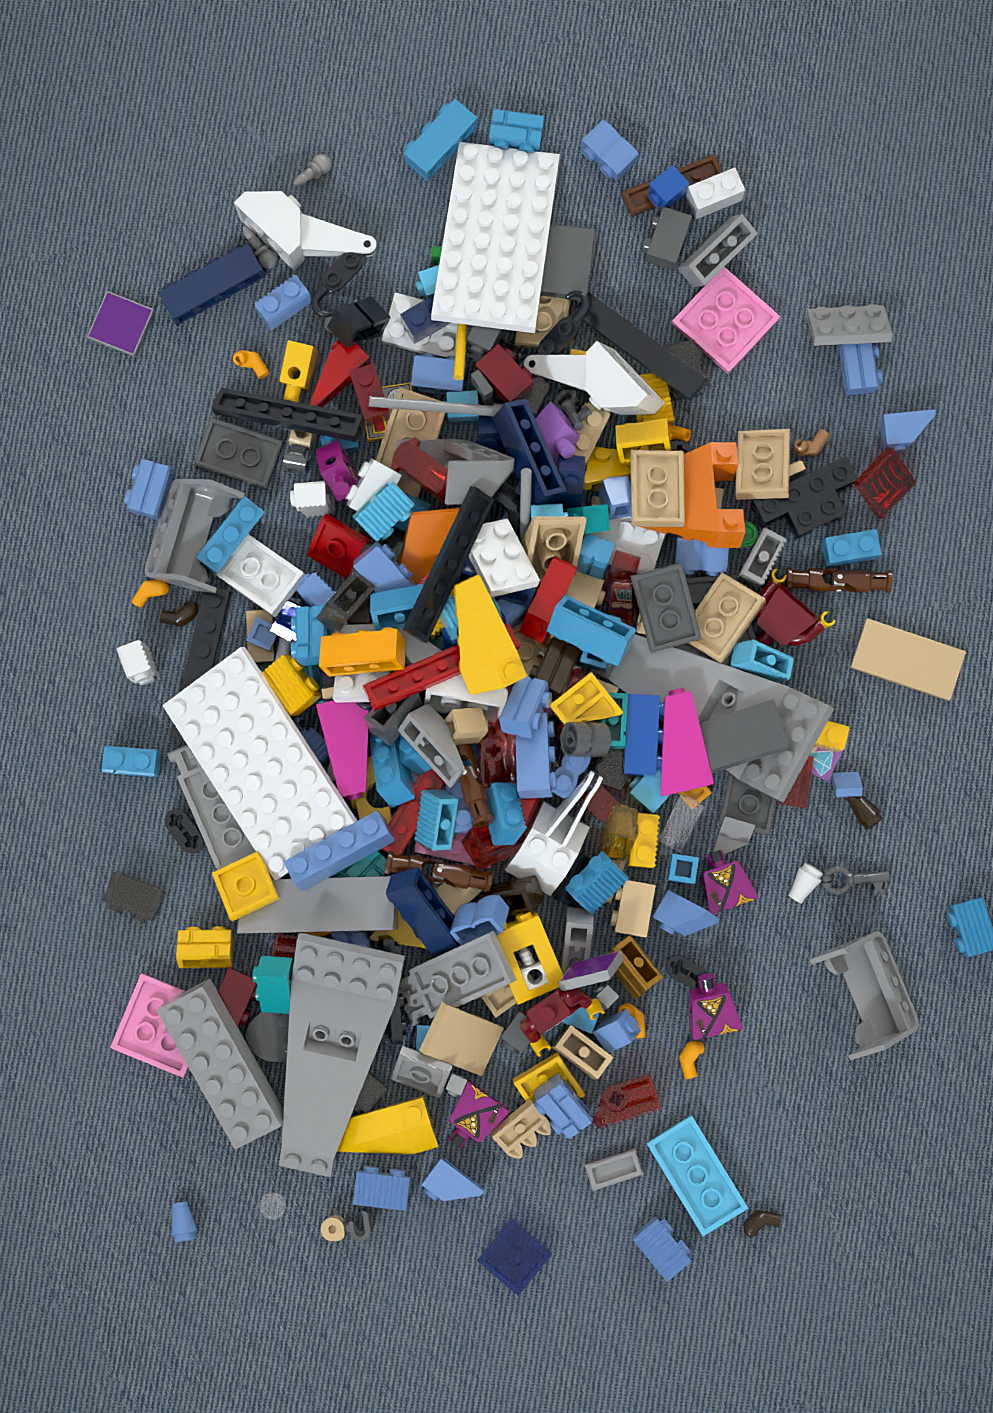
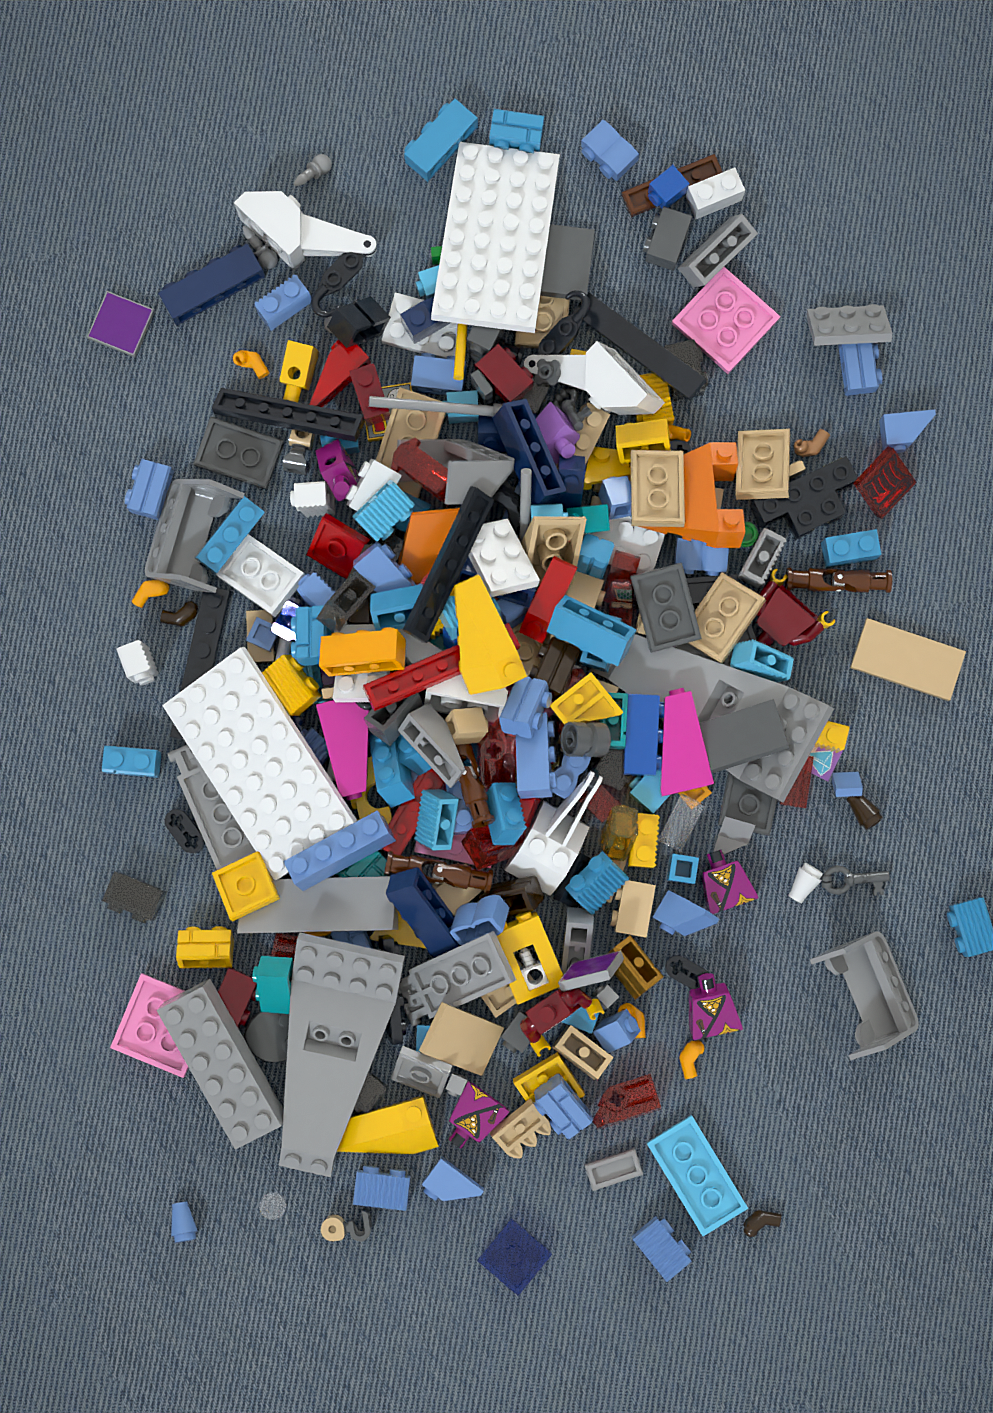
none -> dark grey plate [535,359,561,386]

